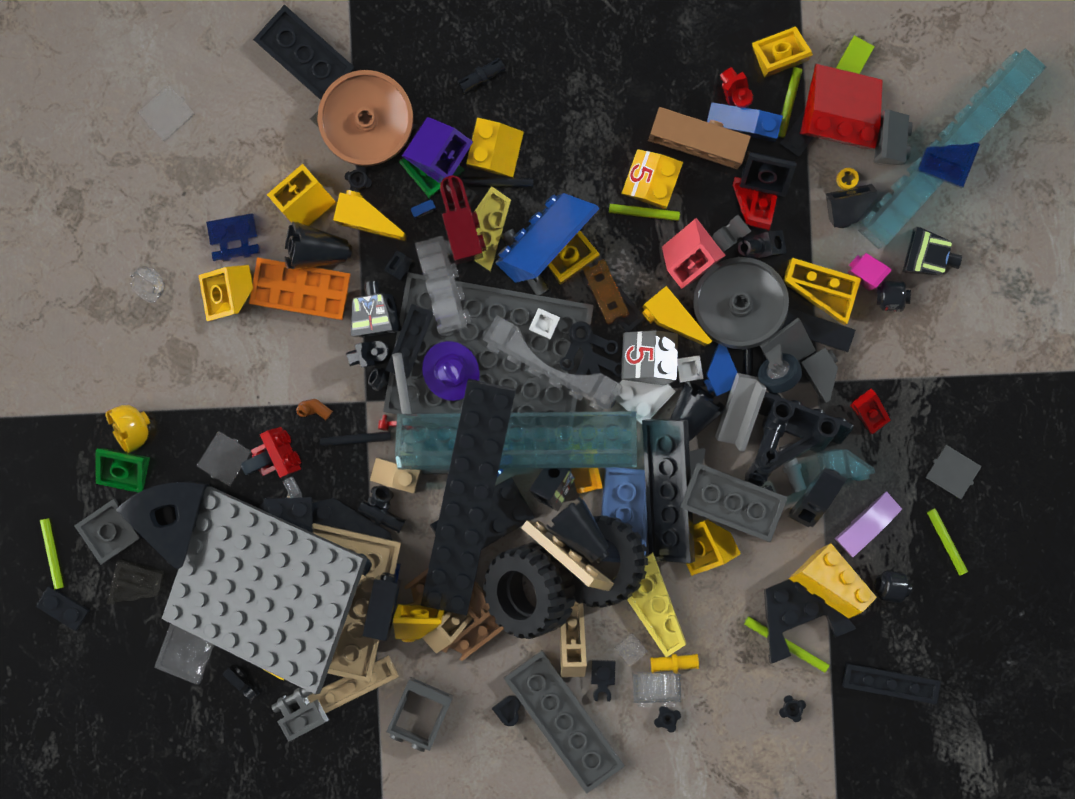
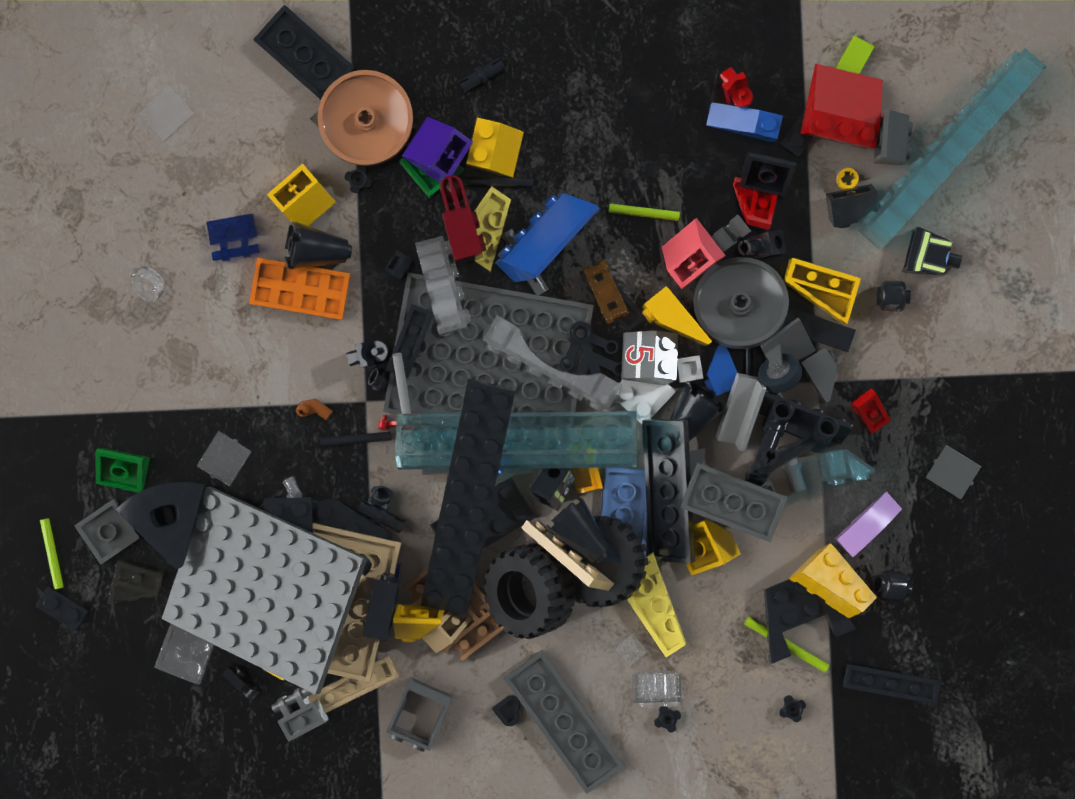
yellow cylinder [106,405,150,453] -> none
yellow slope [199,265,253,321] -> none
red plate [241,427,301,478] -> none
yellow slope [333,190,407,241] -> none
torso [351,281,402,338] -> none
tan slope [370,458,422,493] -> none
blue tile [411,200,437,219] -> none
dark purple hat [422,341,480,401] -> none
white plate [529,308,560,339] -> none
yellow slope [548,231,600,285] -> none
tan slope [560,601,587,677] -> none
black plate [591,660,616,702] -> none
yellow slope [621,149,683,210] -> none
medium nougat brick [648,107,751,169] -> none
yellow pin [650,654,699,673] -> none
yellow slope [752,26,813,78] -> none
lime piece [778,67,802,138] -> none
black slope [788,468,847,528] -> none
dark pink slope [847,253,891,291] -> none
clear blue wing [917,143,980,188] -> none
lime bar [927,508,968,575] -> none

